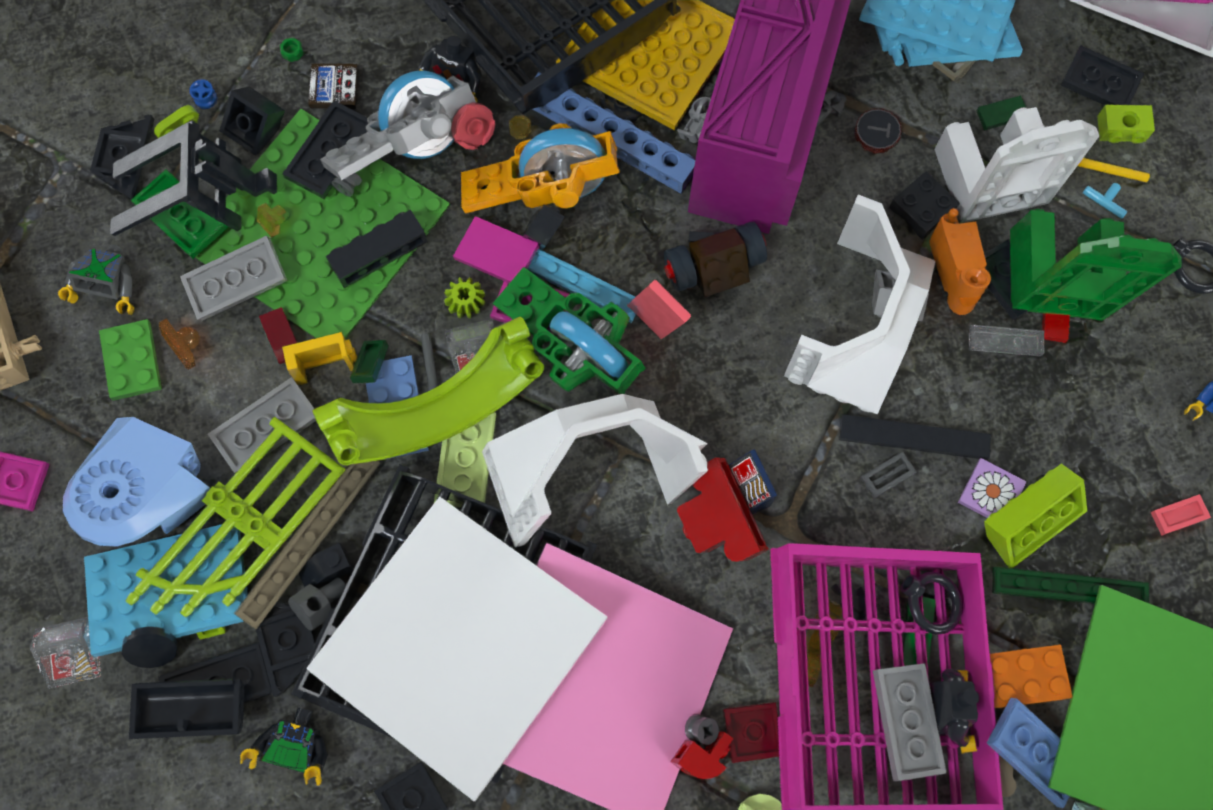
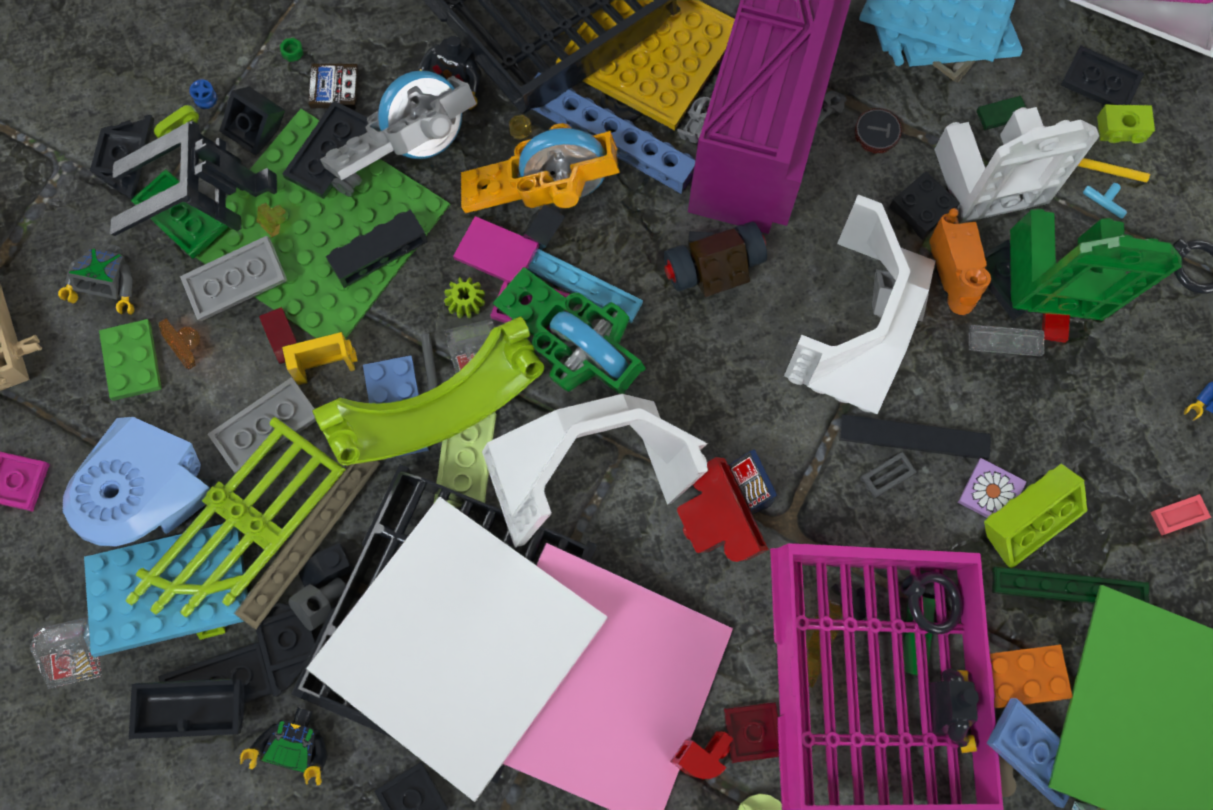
black tile [121,626,177,668] -> none
dark green tile [350,340,389,383] -> none
coral tile [451,102,495,150] -> none
coral tile [627,280,691,339] -> none
dark grey wheel [685,714,719,745] -> none
light grey plate [873,663,946,781] -> none

